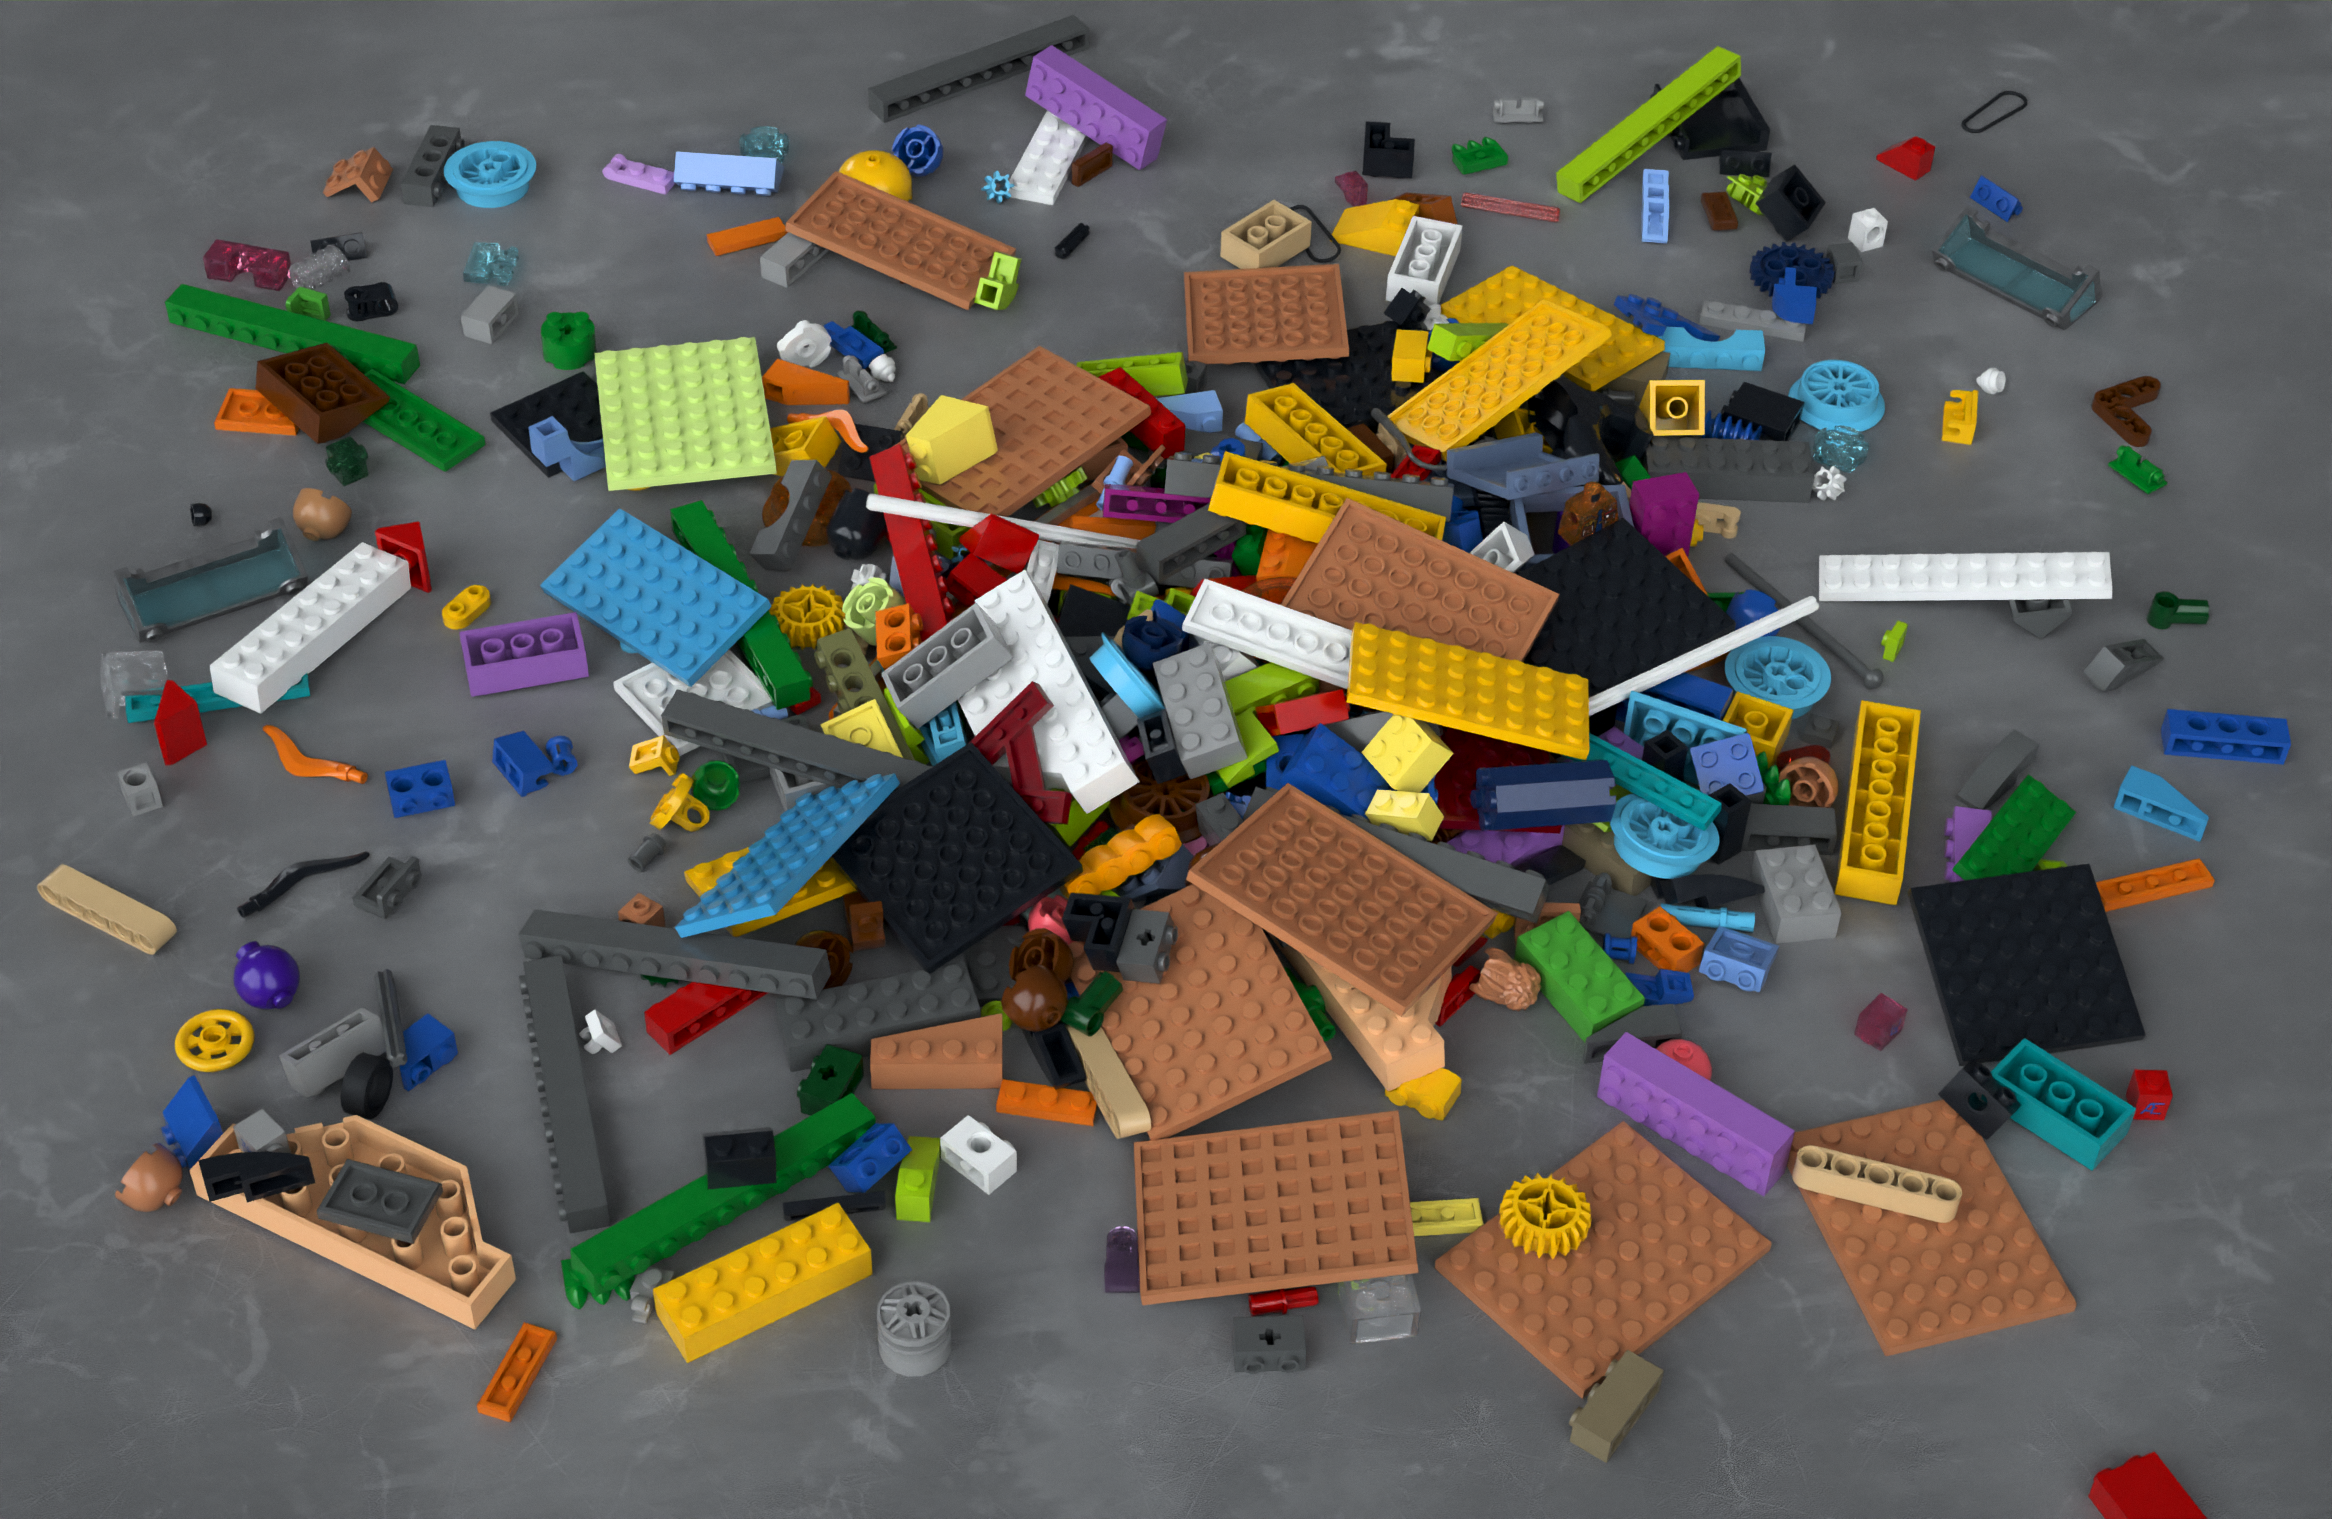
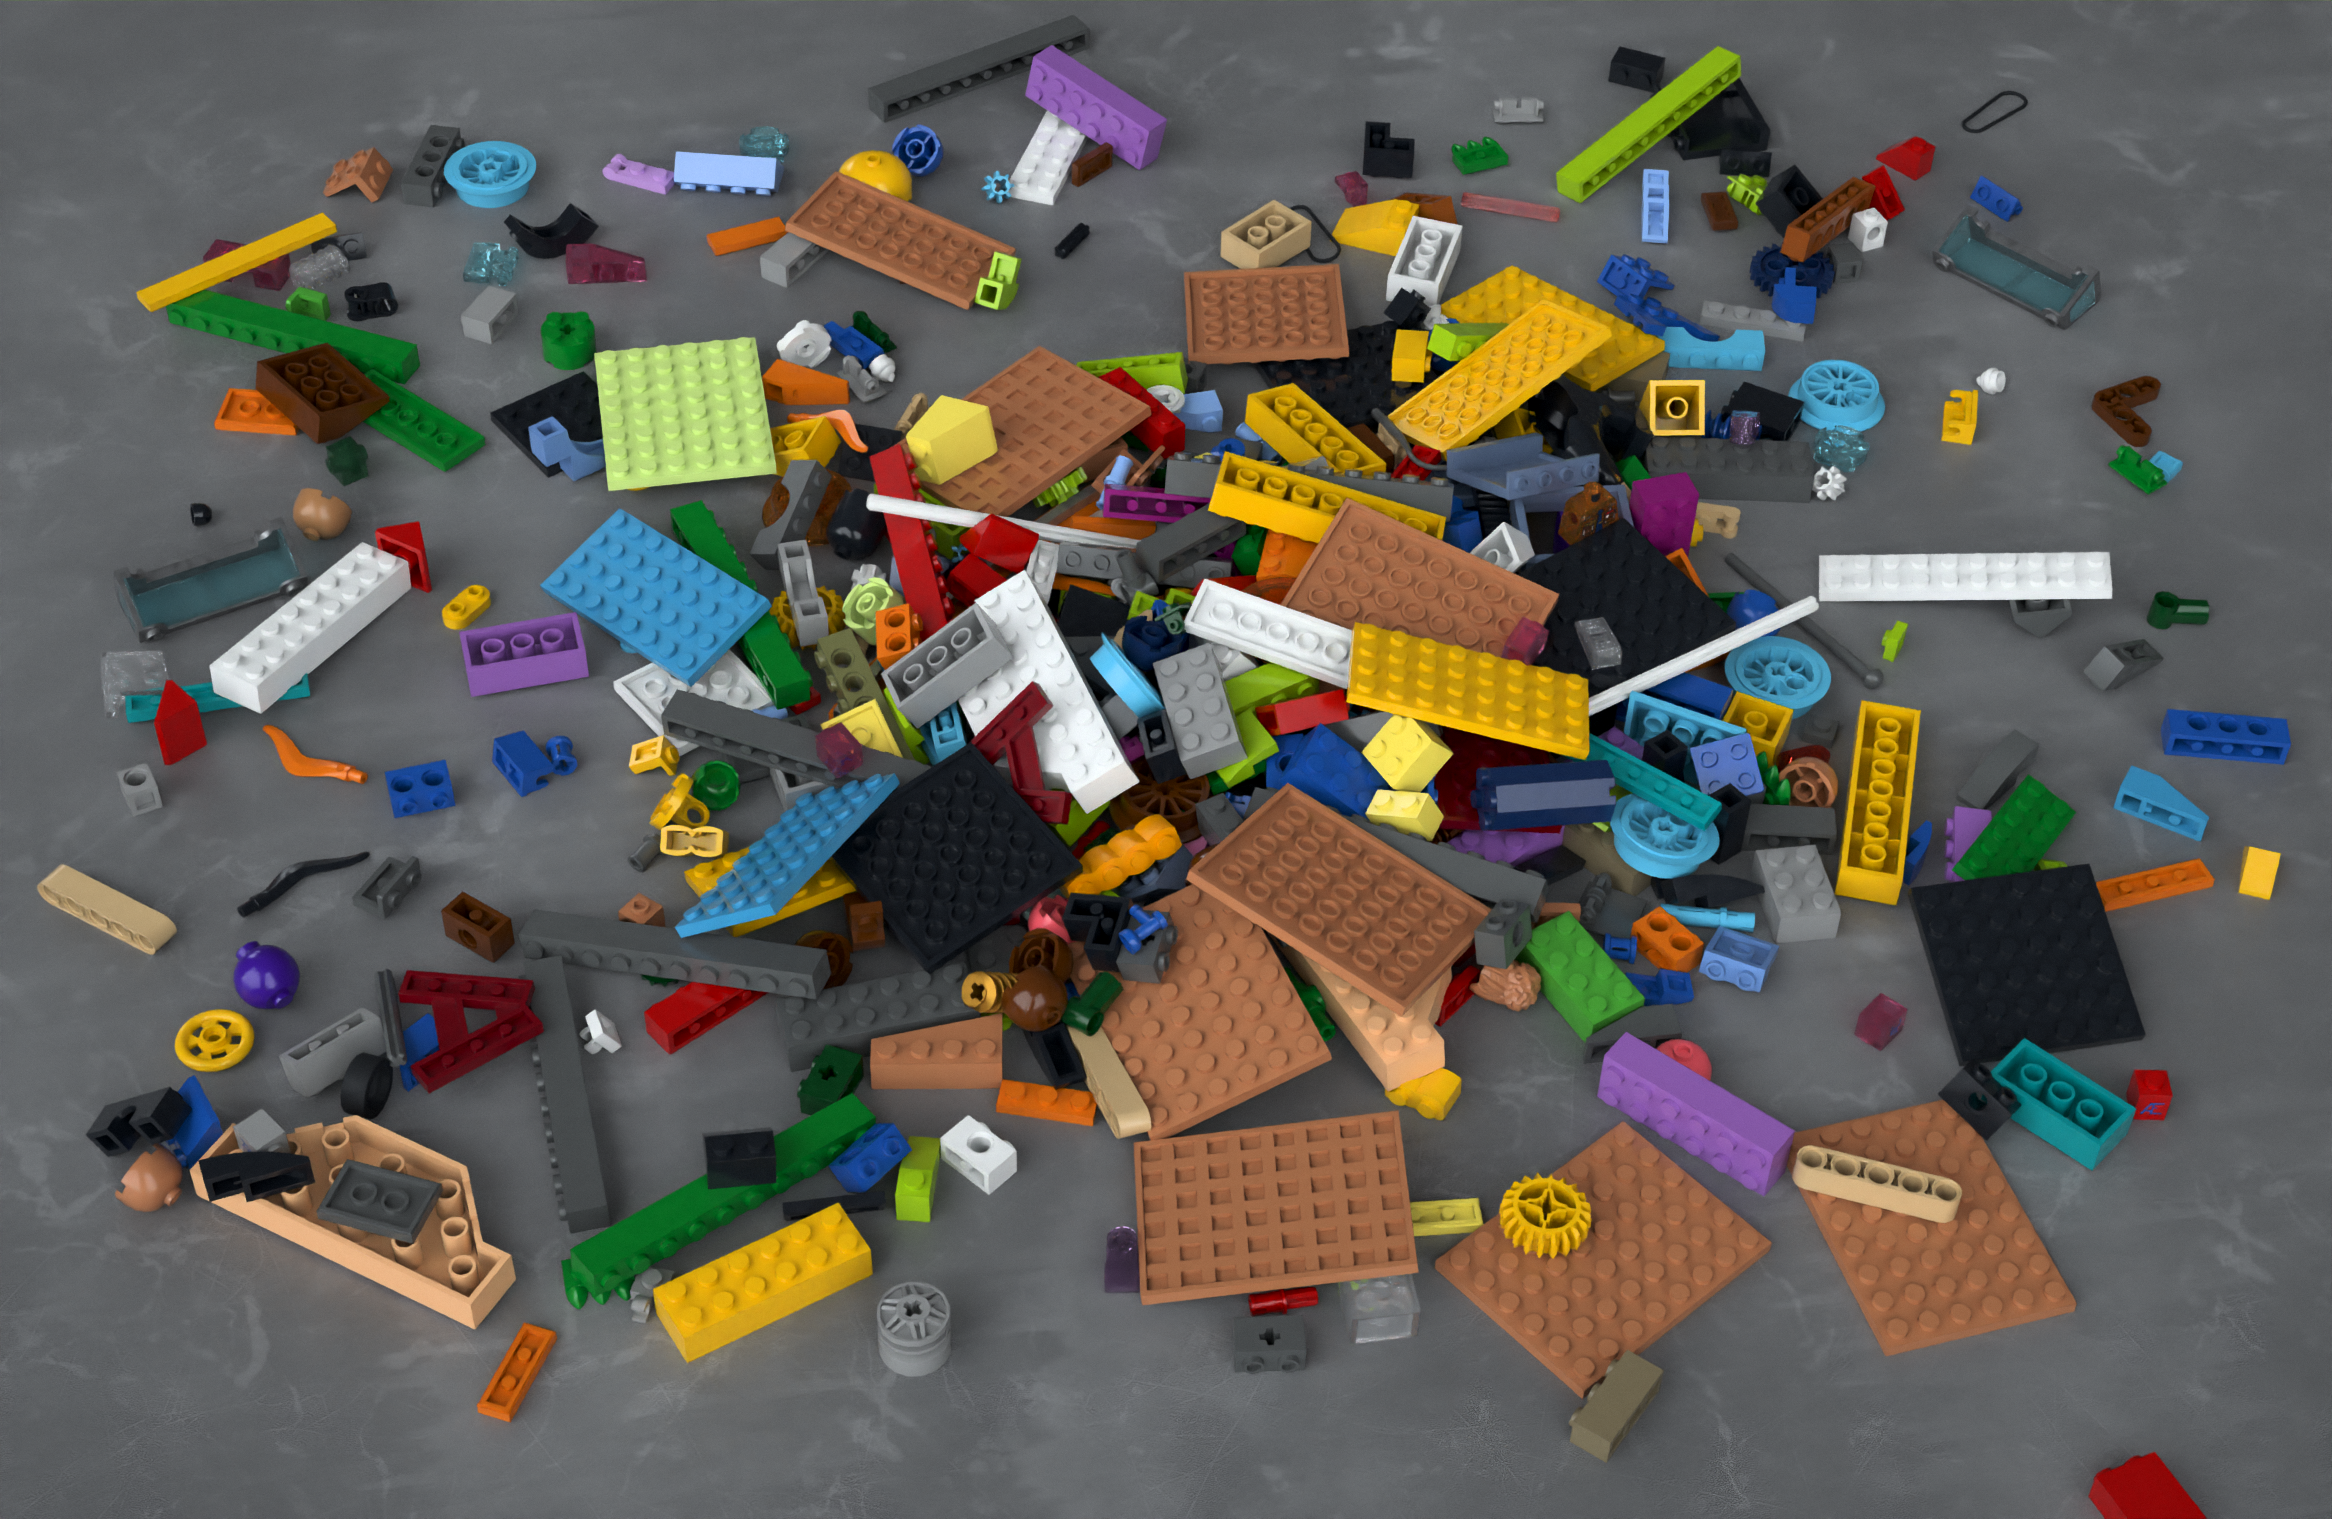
none -> black arch [86,1087,192,1157]
none -> yellow tile [136,212,337,312]
none -> dark red plate [398,970,544,1094]
none -> reddish brown brick [441,891,515,963]
none -> black arch [504,203,599,259]
none -> clear pink slope [566,243,647,284]
none -> yellow brick [660,825,729,858]
none -> light grey arch [777,539,829,647]
none -> clear pink brick [815,722,863,779]
none -> pearl gold piece [962,971,1018,1014]
none -> blue piece [1118,904,1168,955]
none -> white gear [1147,385,1185,413]
none -> dark green hinge [1155,601,1192,635]
none -> dark grey brick [1474,899,1532,969]
none -> clear pink brick [1501,616,1549,666]
none -> clear slope [1575,617,1623,670]
none -> blue bracket [1597,254,1675,298]
none -> black brick [1608,46,1666,93]
none -> clear purple piece [1730,410,1760,445]
none -> dark orange brick [1780,177,1875,262]
none -> red slope [1862,165,1905,220]
none -> blue slope [1903,820,1932,886]
none -> medium azure tile [2149,451,2183,482]
none -> yellow slope [2238,846,2281,900]

